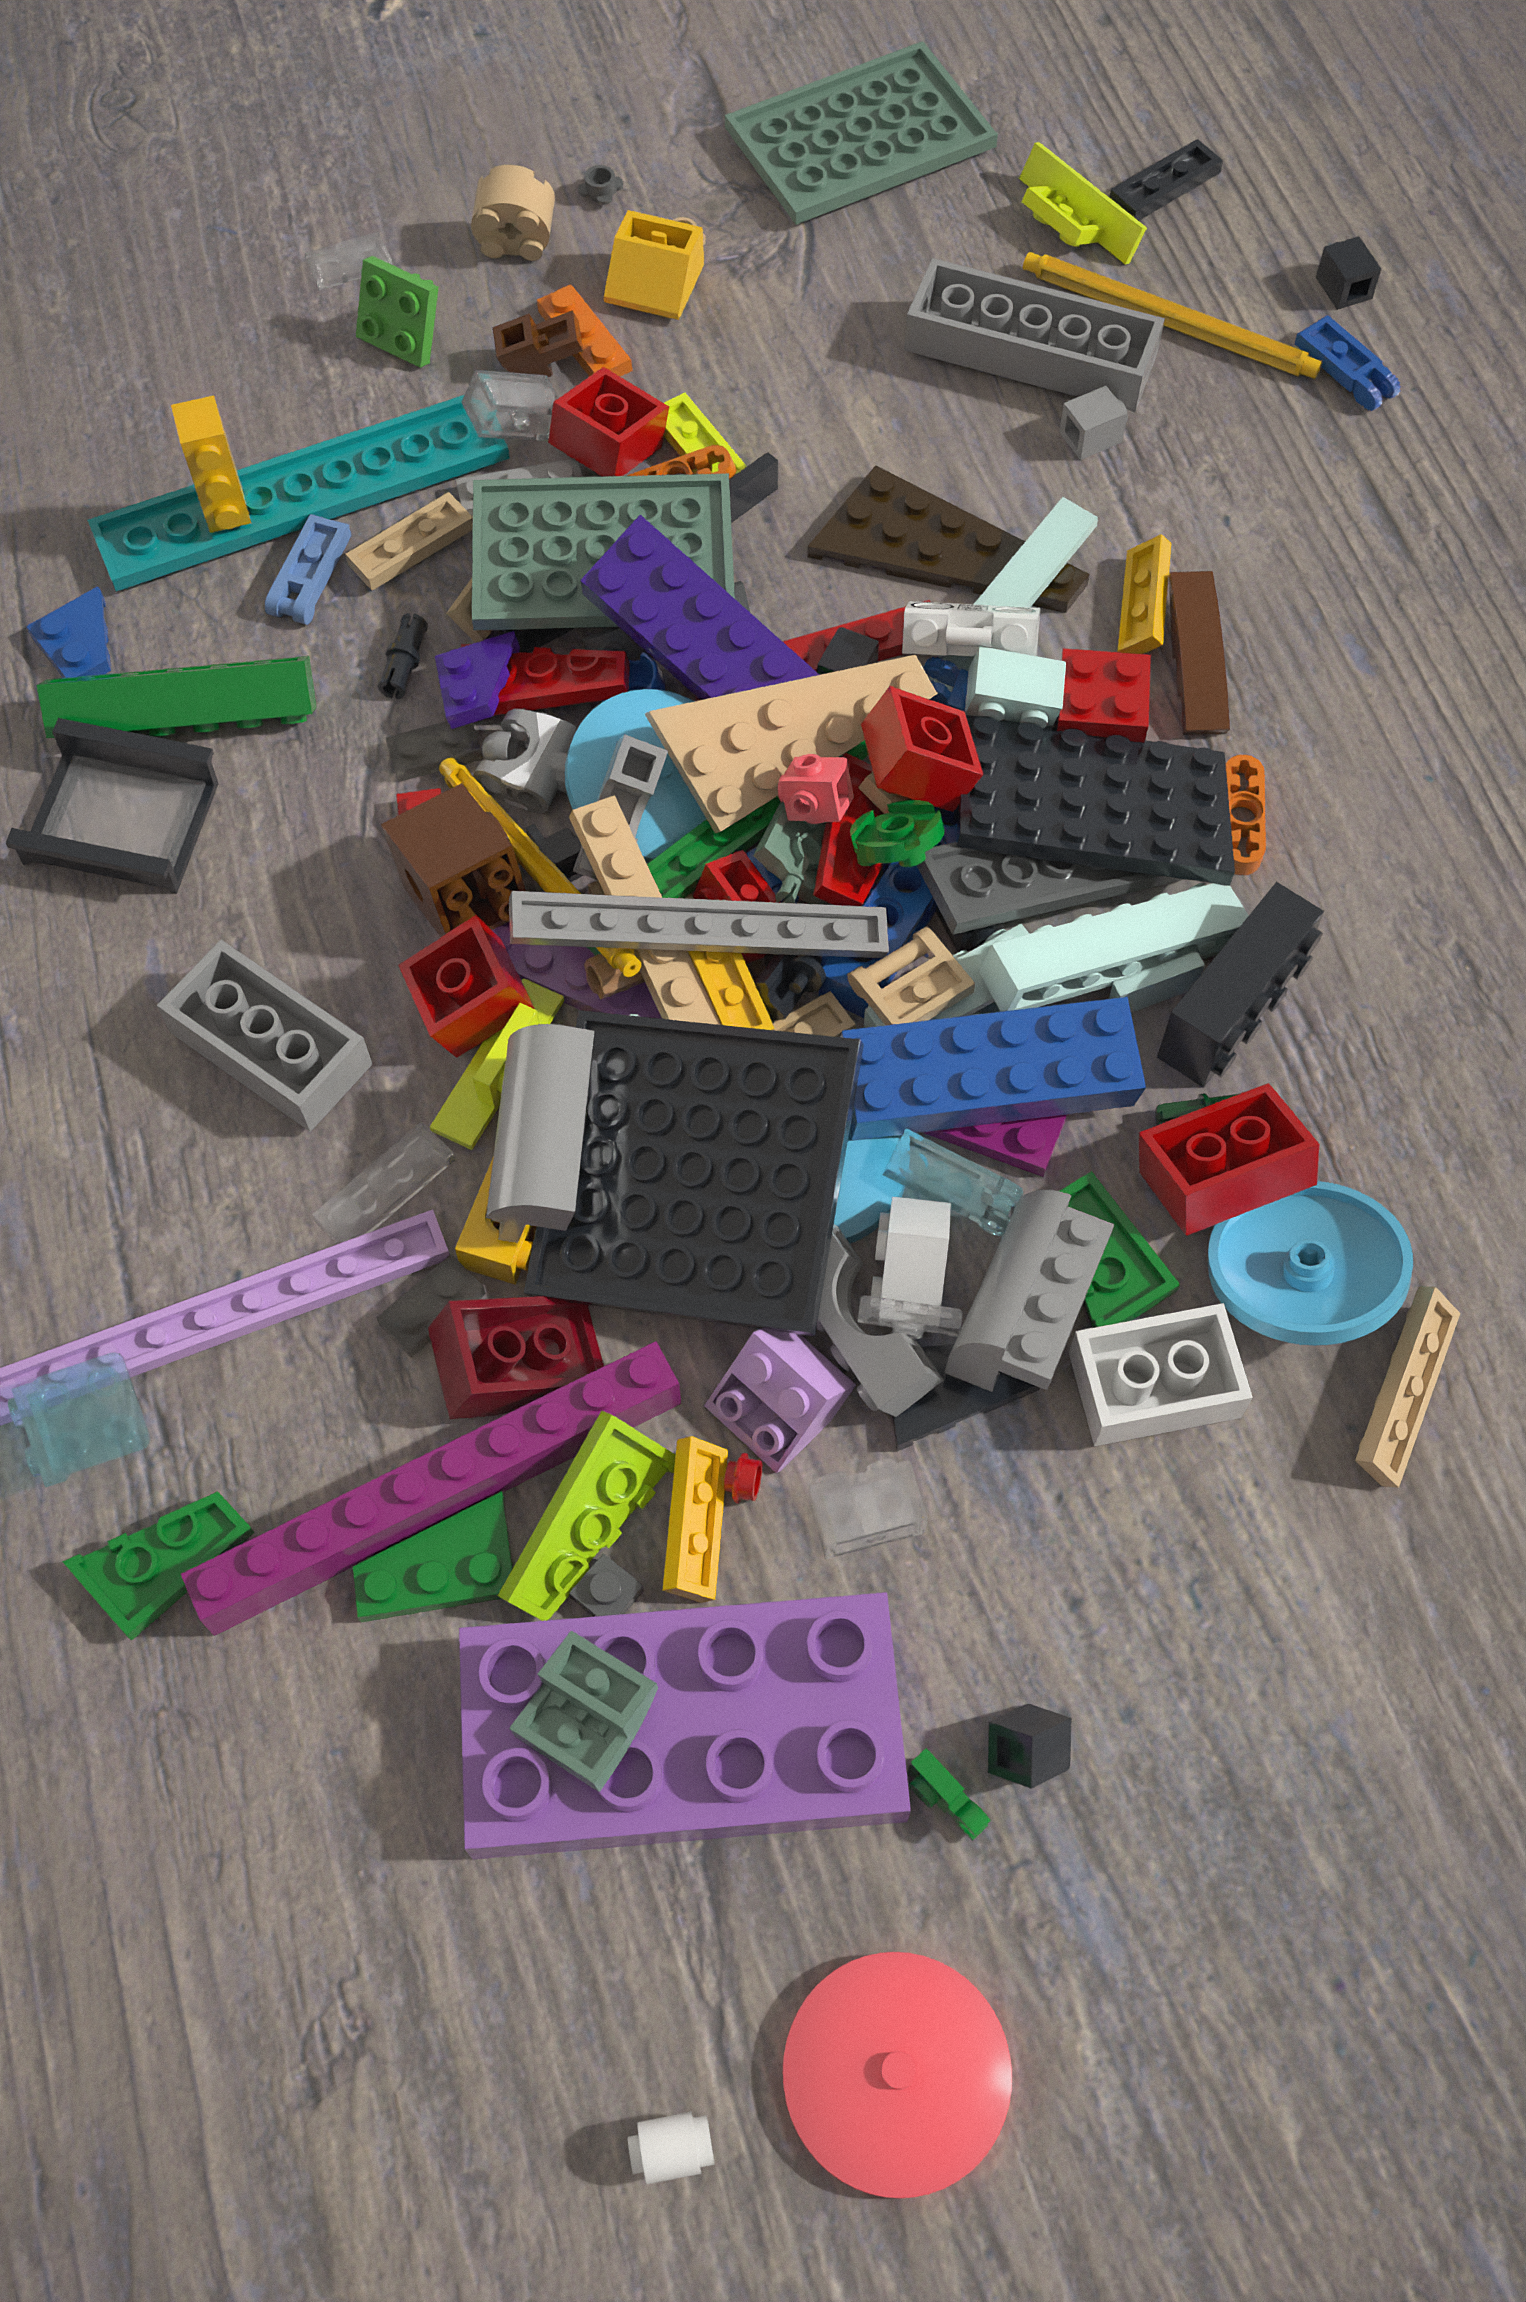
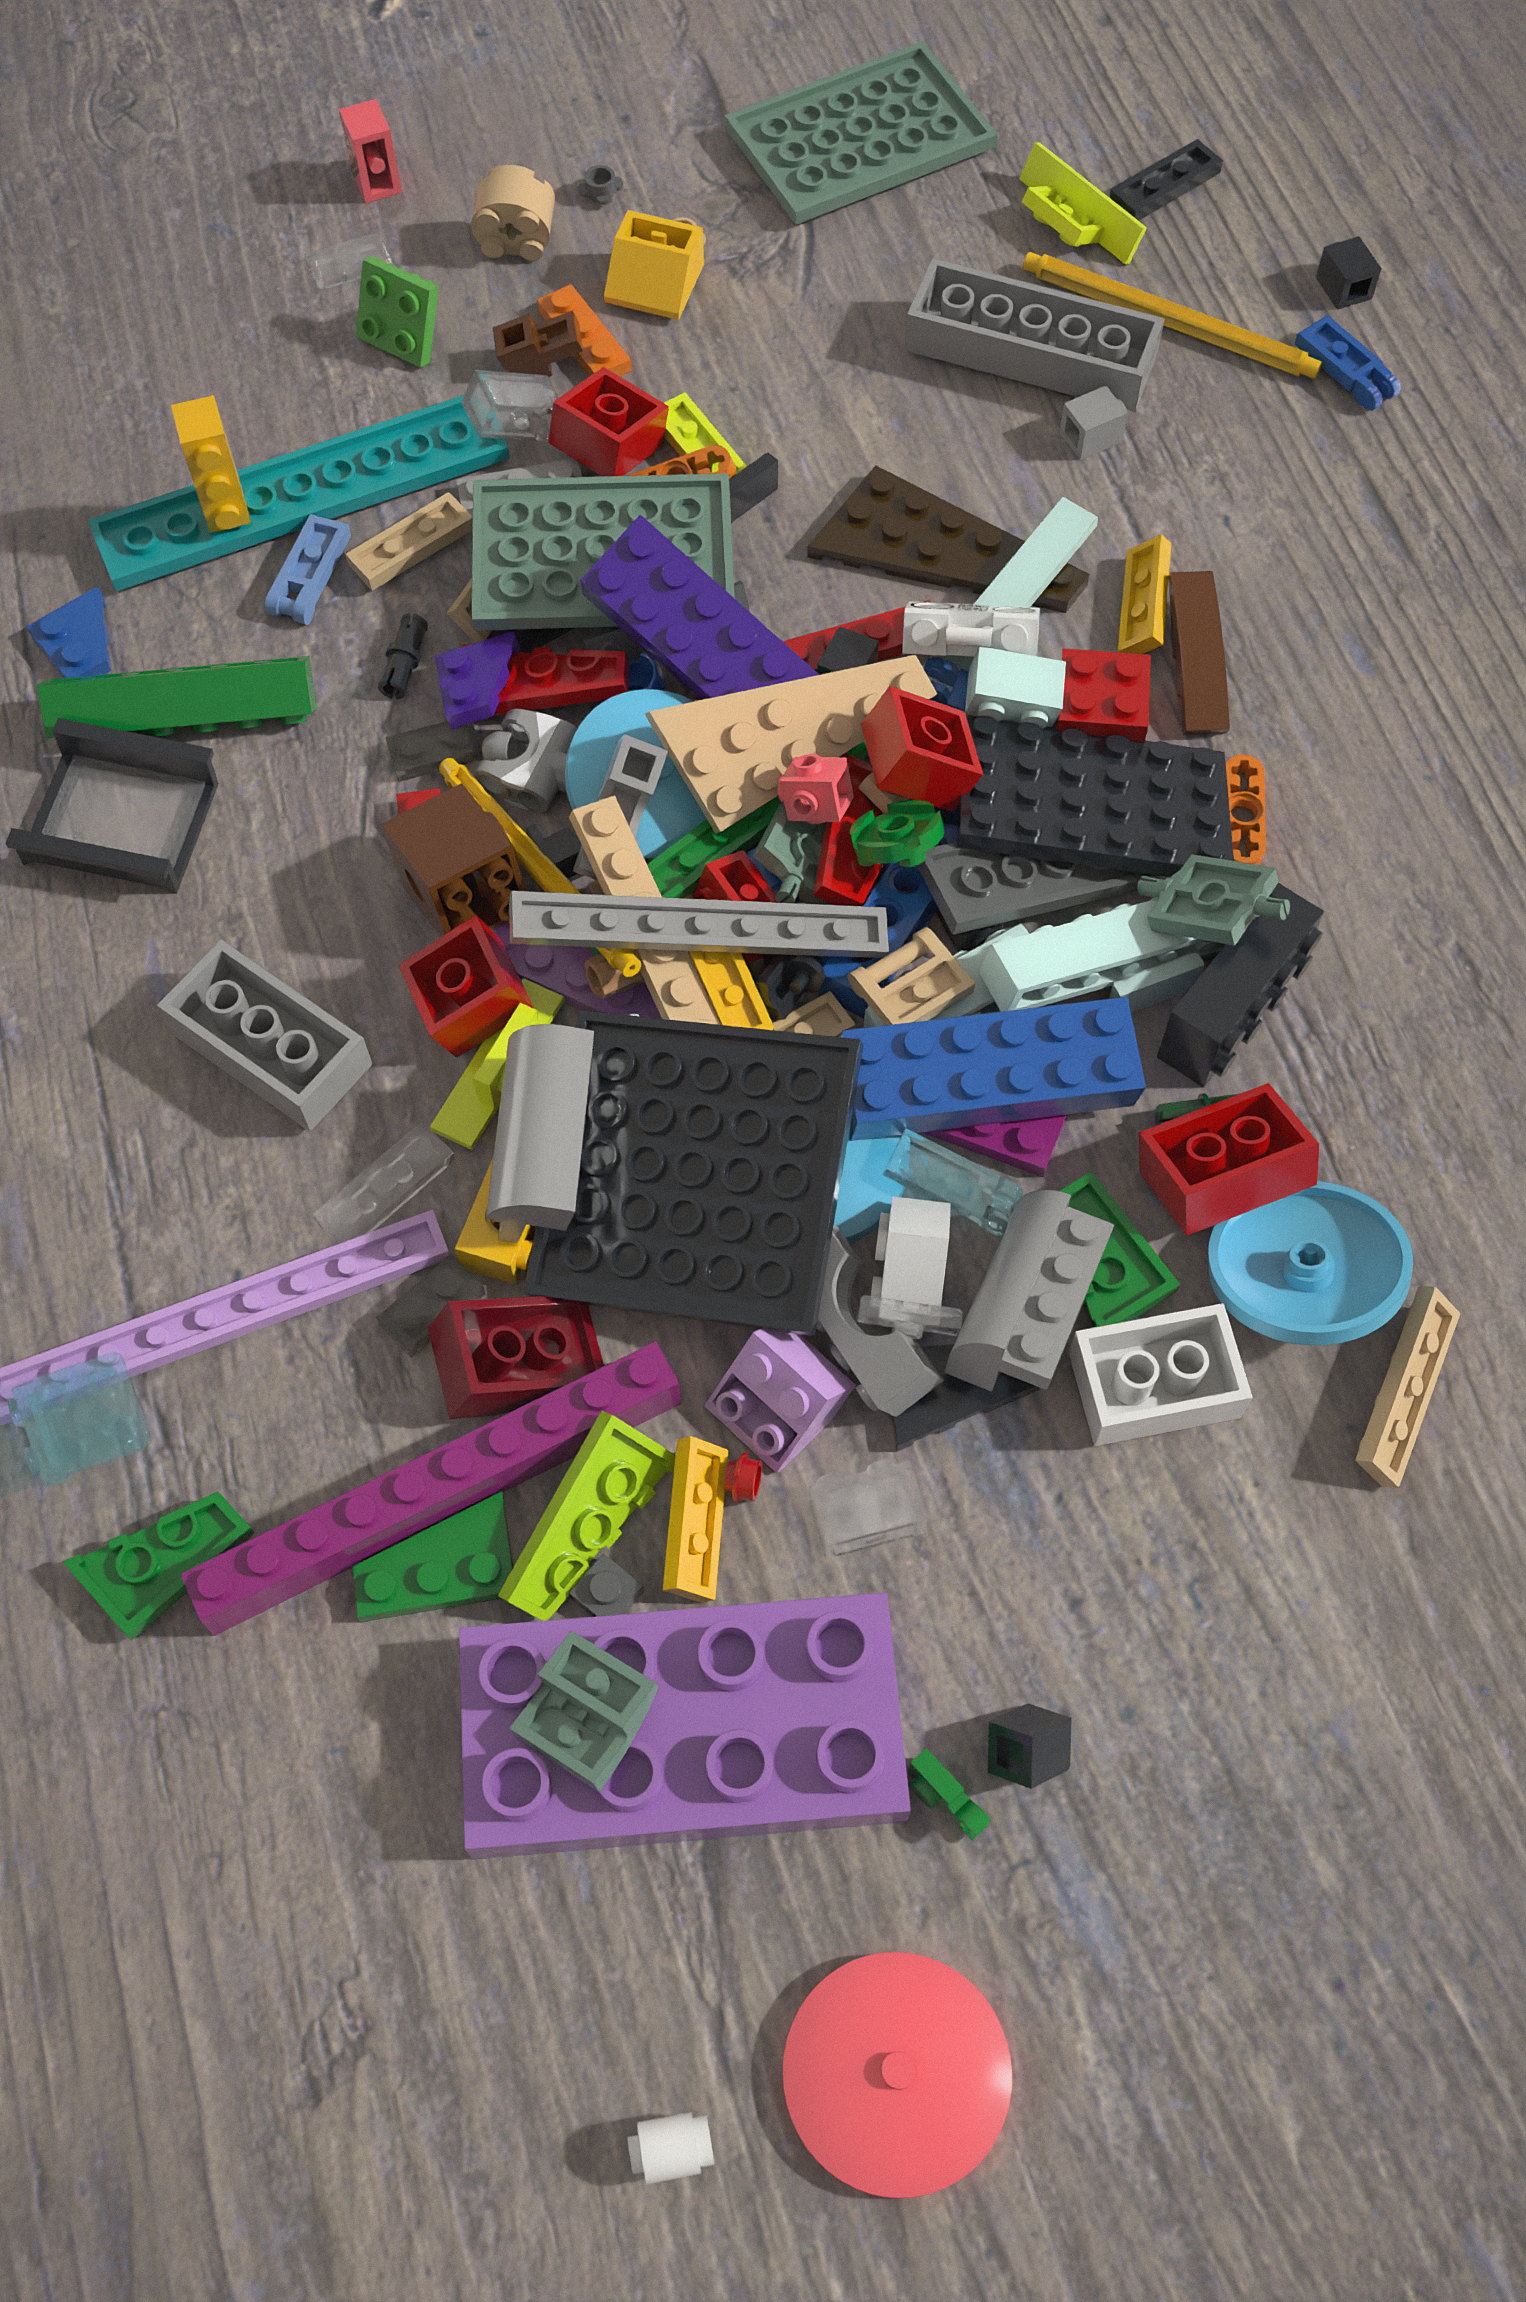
none -> coral brick [339,99,402,203]
none -> sand green plate [1137,855,1290,946]

